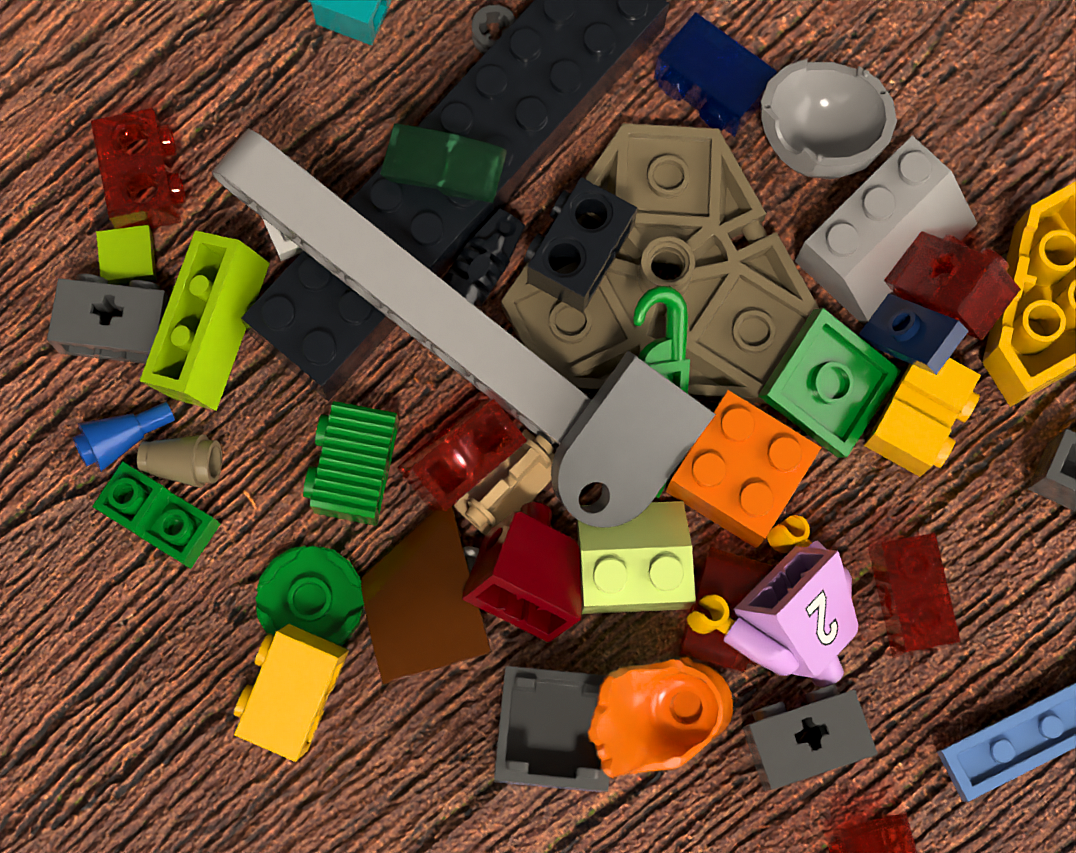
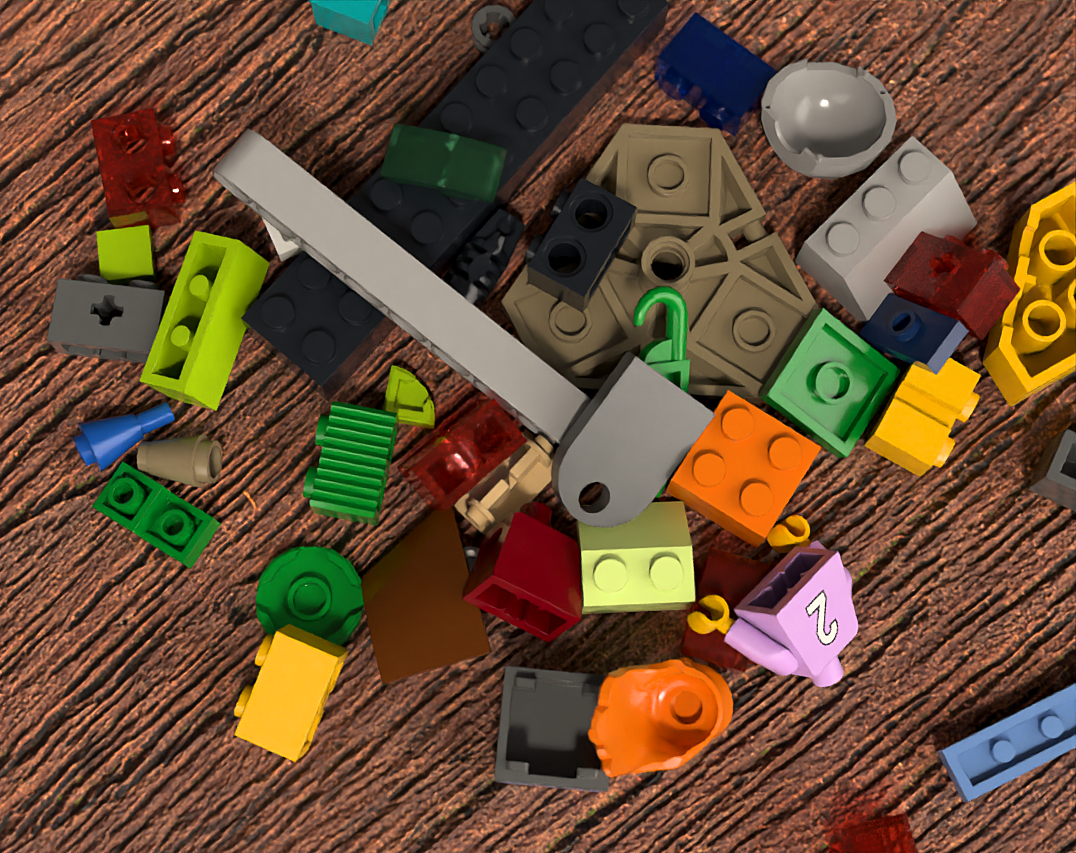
dark grey brick [742,684,878,791] -> none
clear red brick [869,533,961,658] -> none
none -> lime tile [383,365,436,429]

